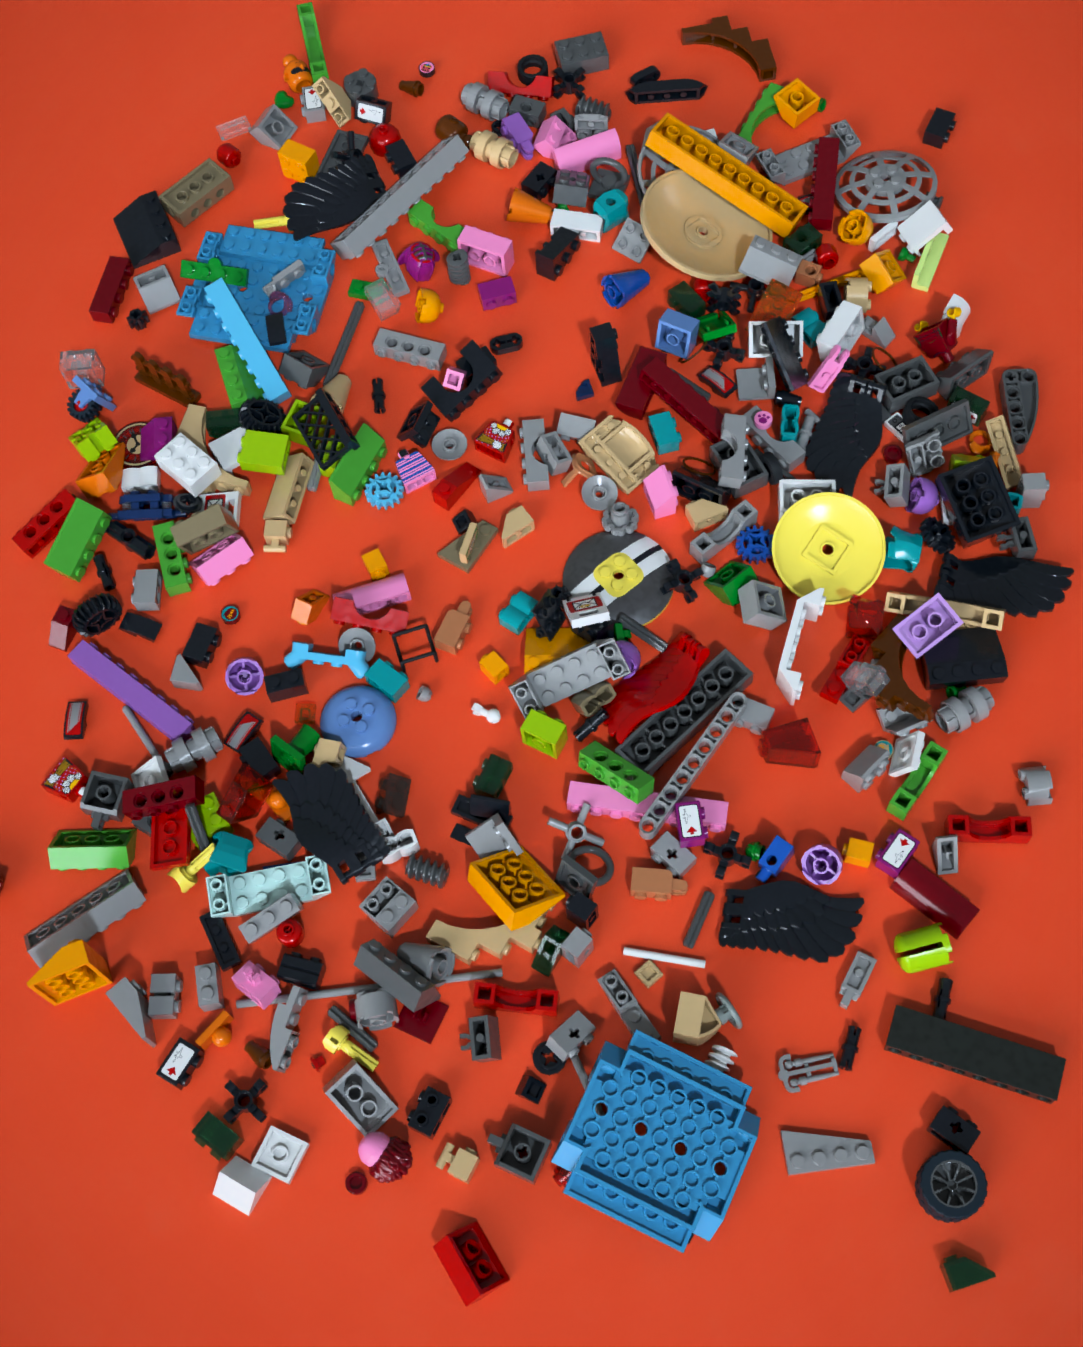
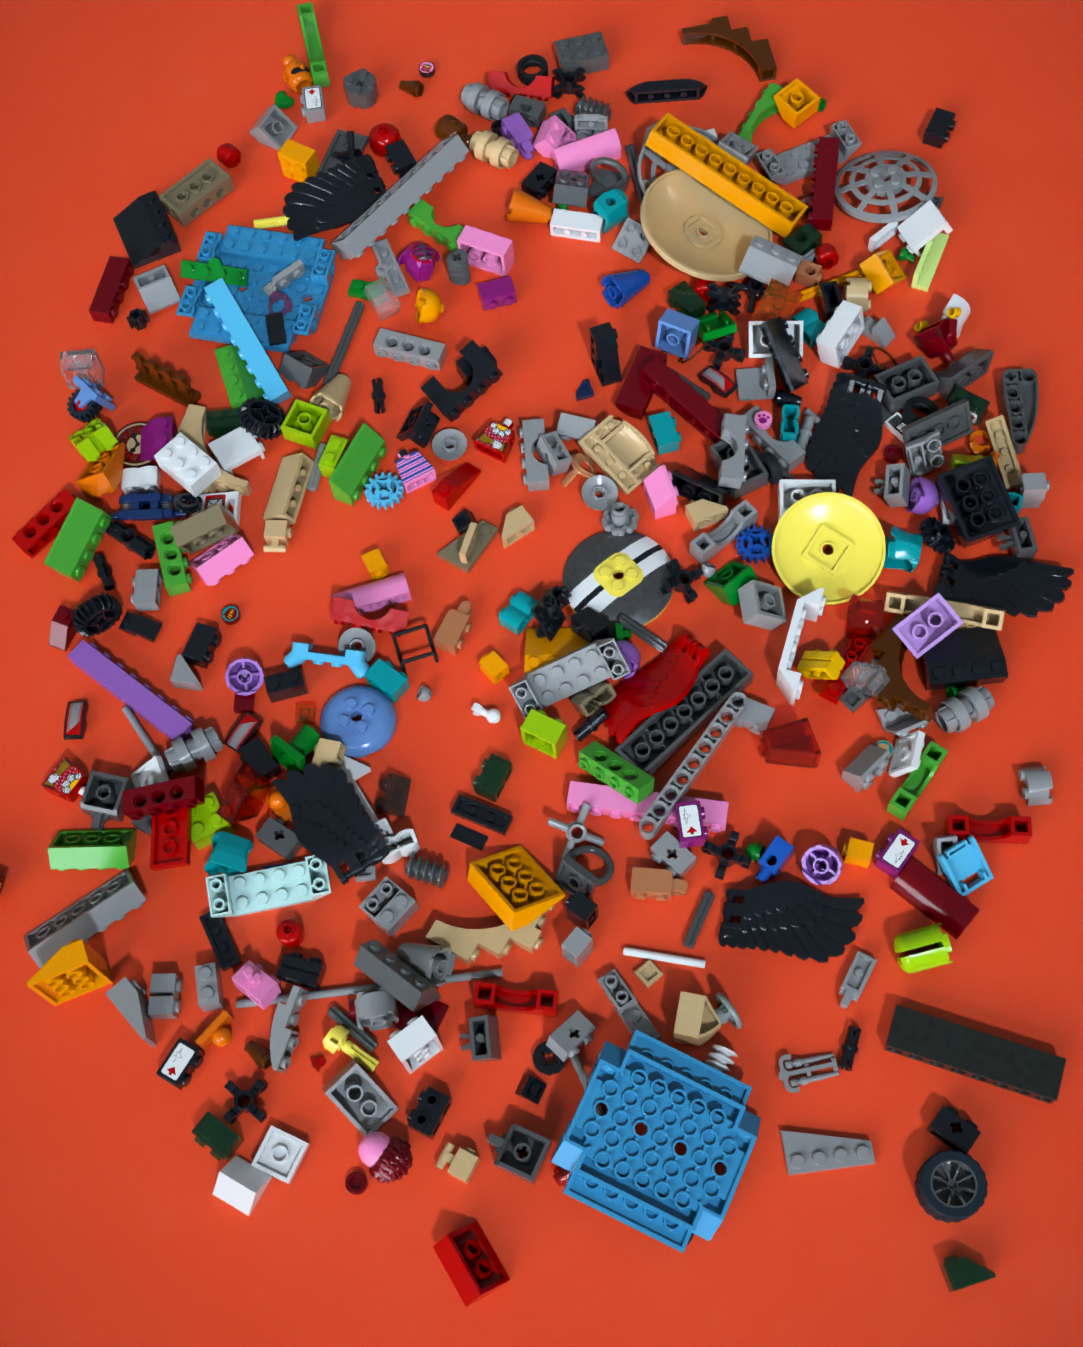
light yellow piece [167,842,216,893] -> none
dark grey axle [185,803,210,852] -> none
clear tile [215,115,251,142] -> none
lime brick [237,430,291,475] -> none
light grey brick [238,892,304,944] -> none
orange slope [291,589,330,625] -> none
black fence [292,388,360,471] -> none
tan slope [312,76,351,128] -> none
brick [354,95,392,125] -> none
bright pink brick [442,366,467,391] -> none
light grey bracket [465,813,524,859] -> none
black slope [470,794,511,822] -> none
light grey slope [479,474,514,503] -> none
black beam [490,333,523,355] -> none
clear green slope [531,925,570,977] -> none
black wedge [535,226,581,281] -> none
white container [562,592,610,628] -> none
black beam [630,66,661,86] -> none
reddish brown piece [682,457,716,476] -> none
bright pink hinge [807,345,850,393] -> none
light orange cylinder [838,209,874,246] -> none
black pin [932,978,953,1020] -> none
none -> dark red tile [234,693,255,713]
none -> white brick [387,1015,444,1074]
none -> yellow brick [797,649,845,680]
none -> medium azure container [937,835,994,897]

